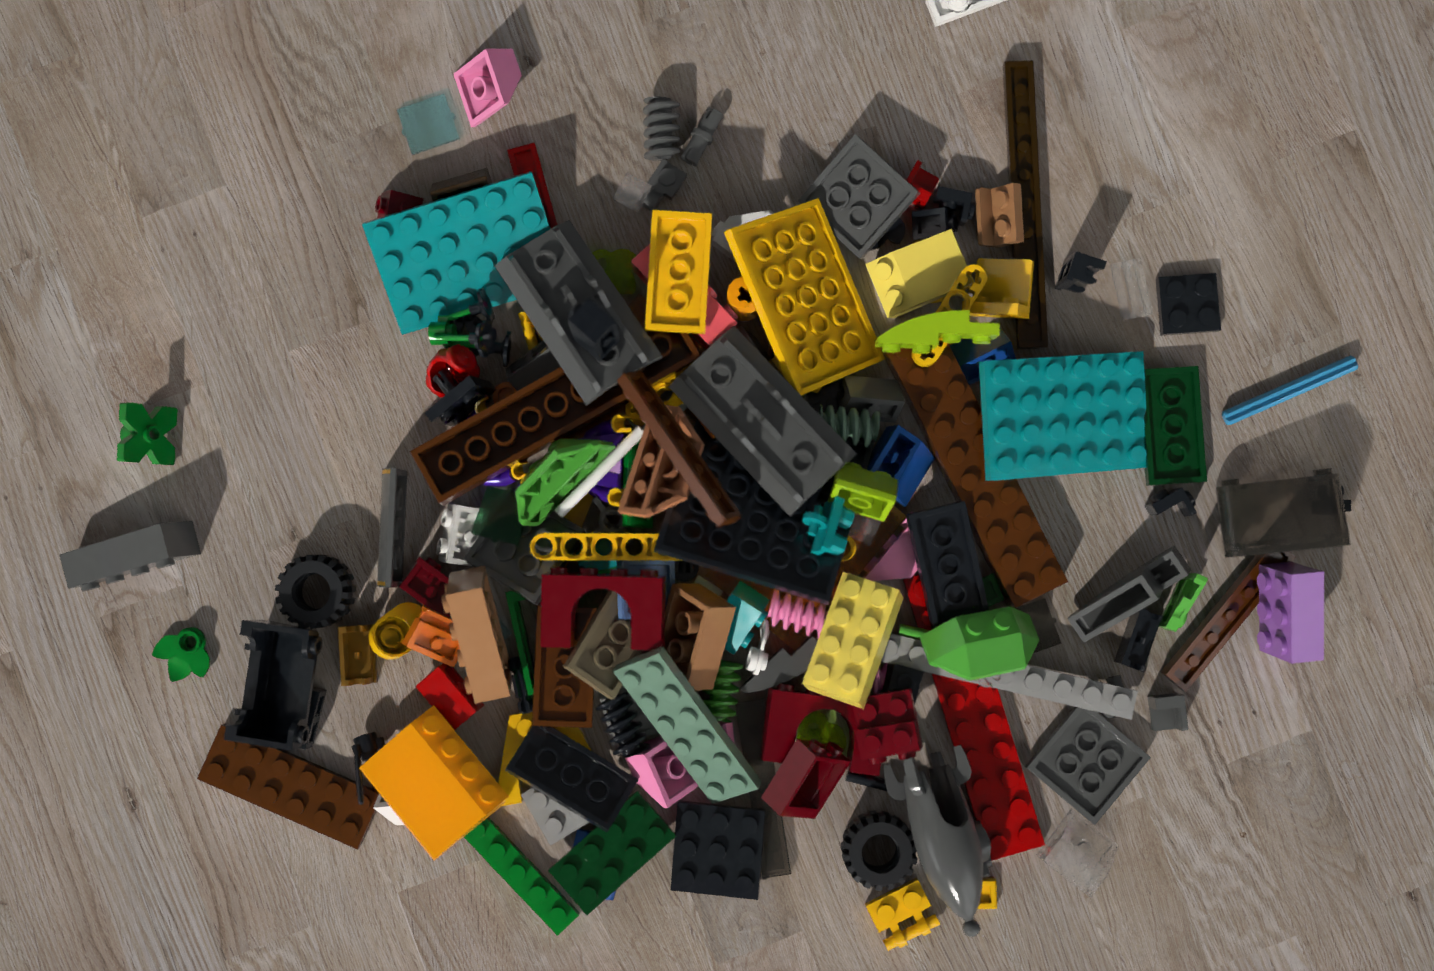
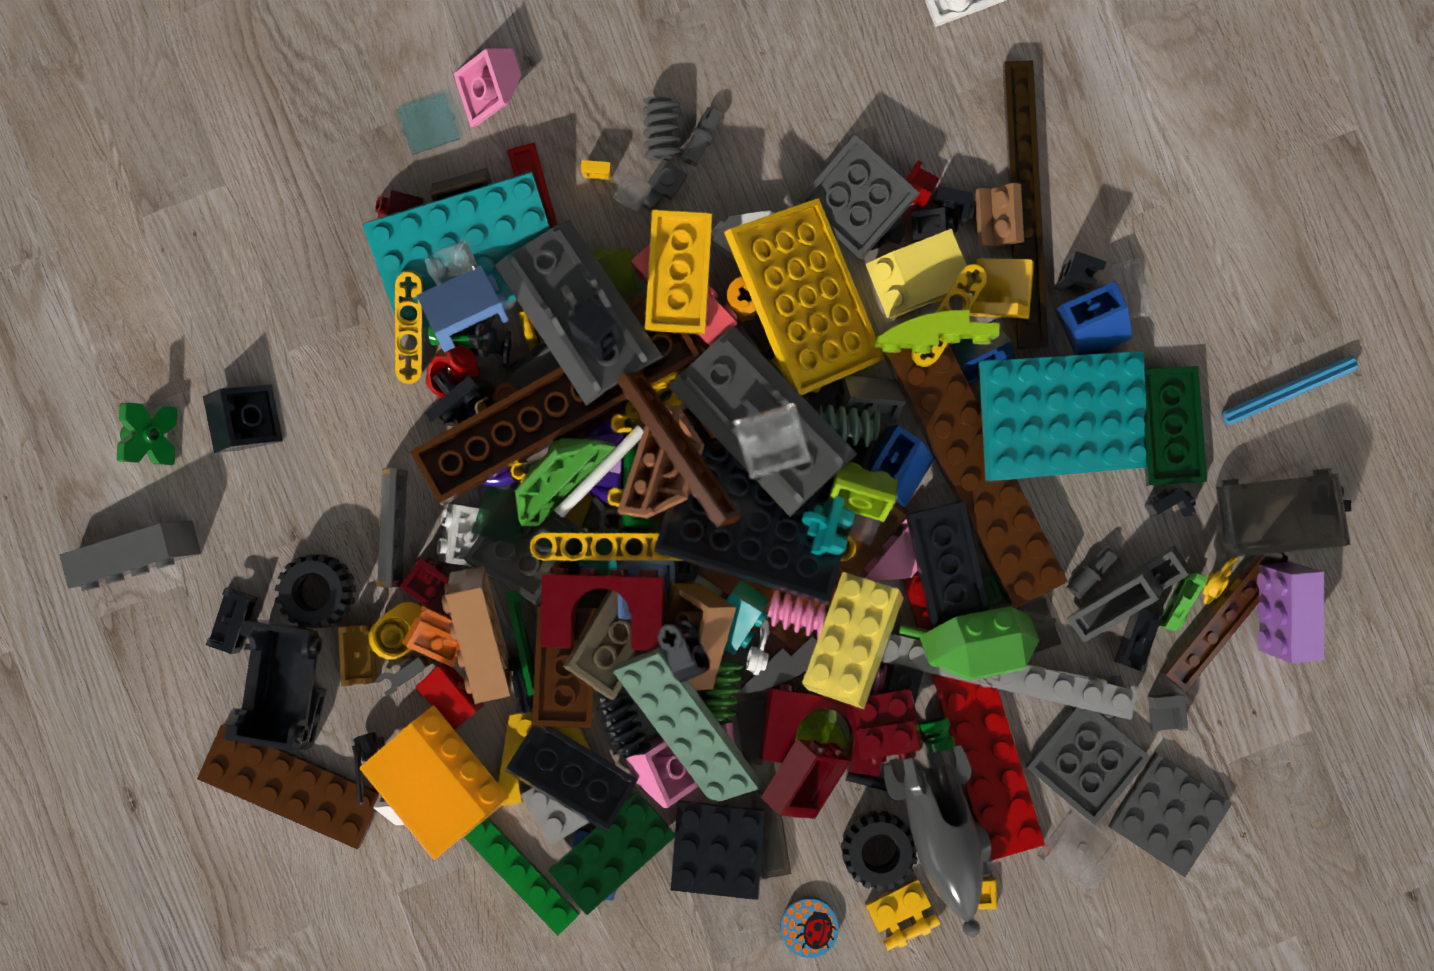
green plate [152,627,210,682] -> none
black plate [1155,273,1221,336] -> none
none -> black slope [203,385,283,453]
none -> black hinge [206,588,258,654]
none -> dark grey plate [376,655,430,696]
none -> yellow beam [395,269,423,384]
none -> medium blue panel [416,265,509,352]
none -> clear bracket [424,239,478,286]
none -> yellow tile [581,160,612,180]
none -> black piece [658,620,710,682]
none -> clear slope [734,403,811,479]
none -> tile [780,897,839,958]
none -> green wheel [920,717,956,753]
none -> blue slope [1055,281,1133,355]
none -> dark grey axle [1066,547,1118,600]
none -> dark grey plate [1108,753,1233,877]
none -> yellow plate [1203,556,1239,605]

